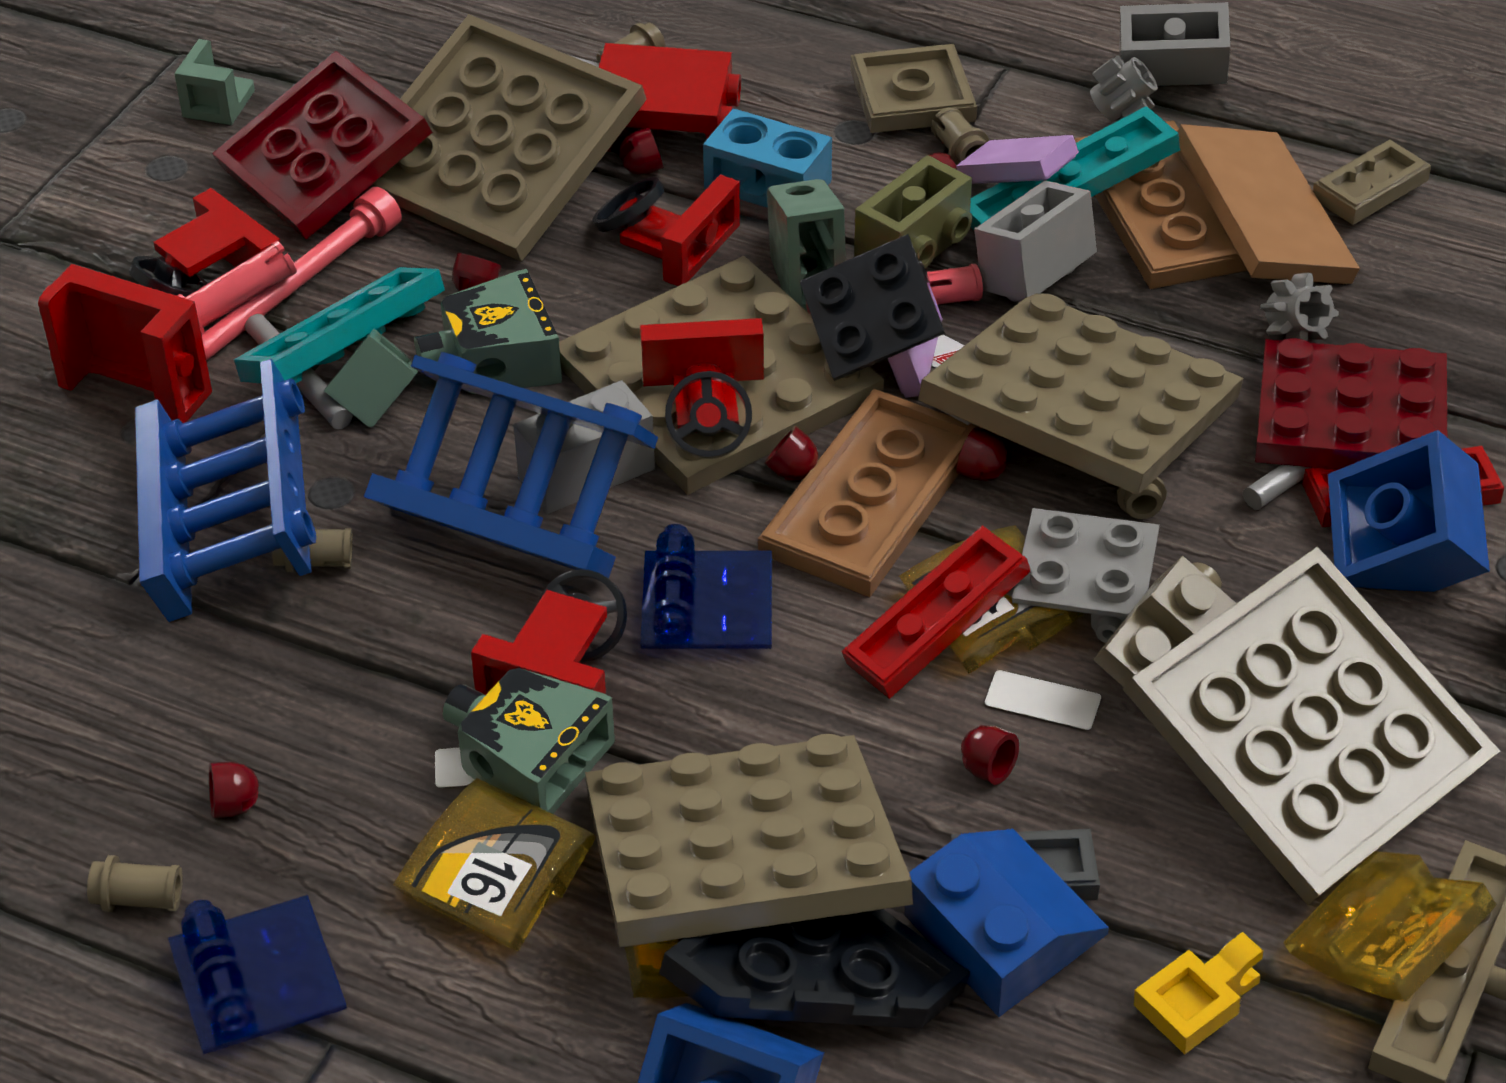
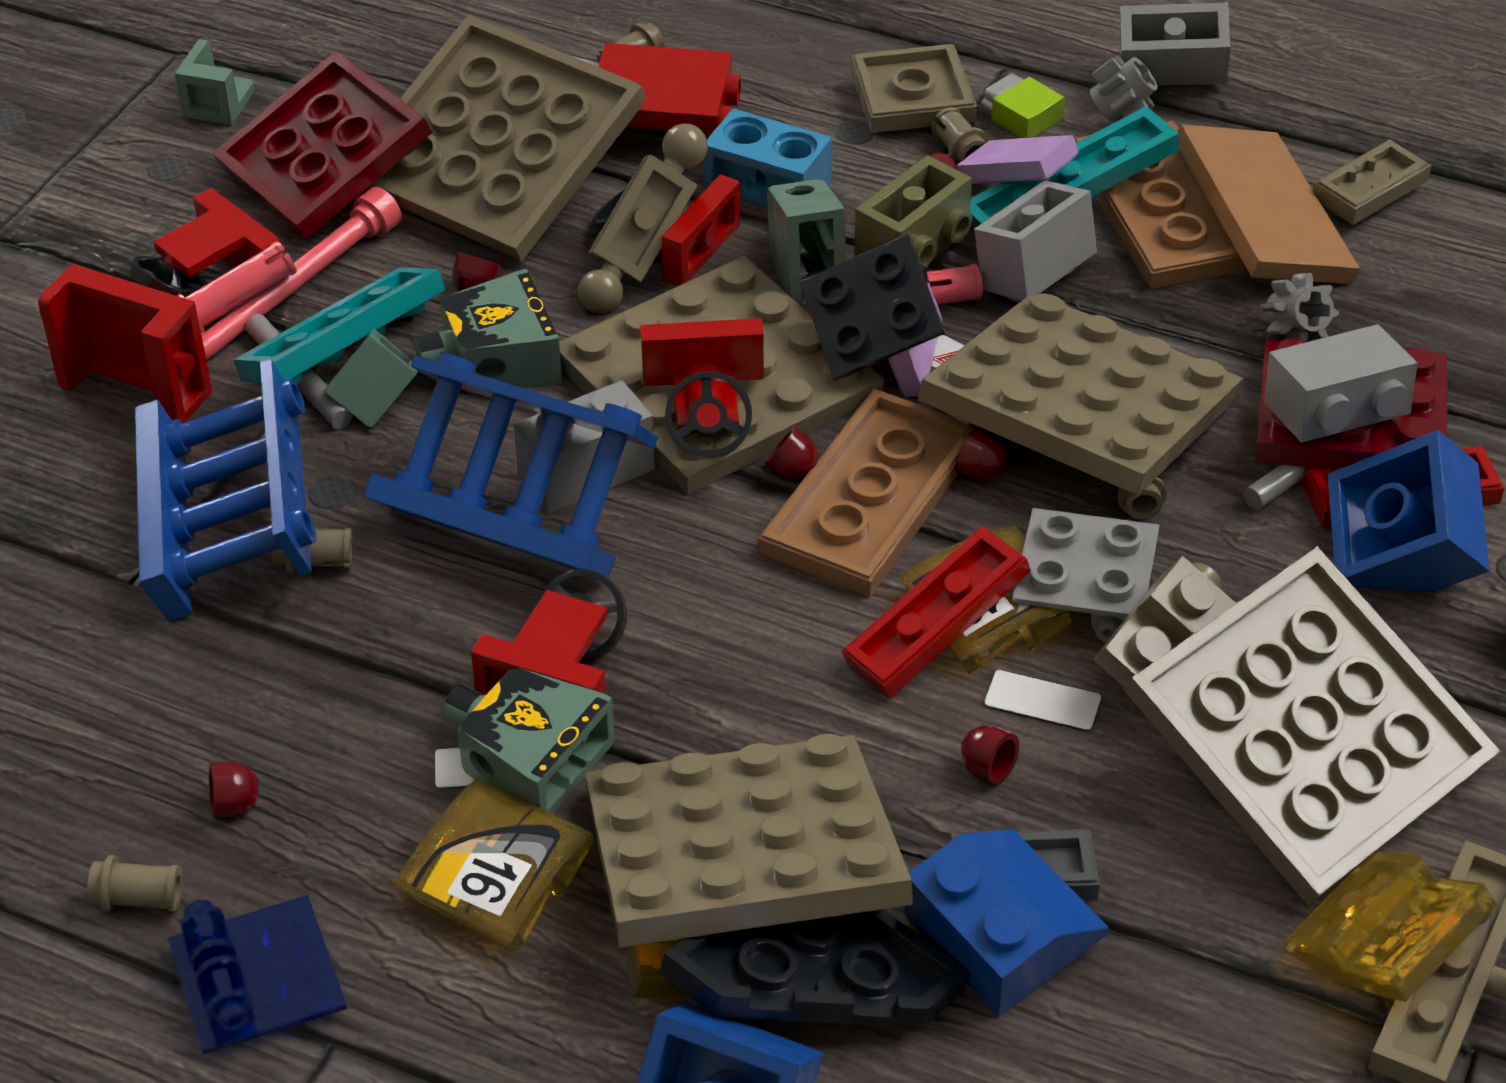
dark red hinge [619,127,664,175] -> none
clear blue hinge [640,524,772,649] -> none
yellow plate [1134,932,1263,1055] -> none
none -> dark tan plate [577,124,708,314]
none -> lime piece [980,73,1065,138]
none -> light grey brick [1264,324,1418,443]

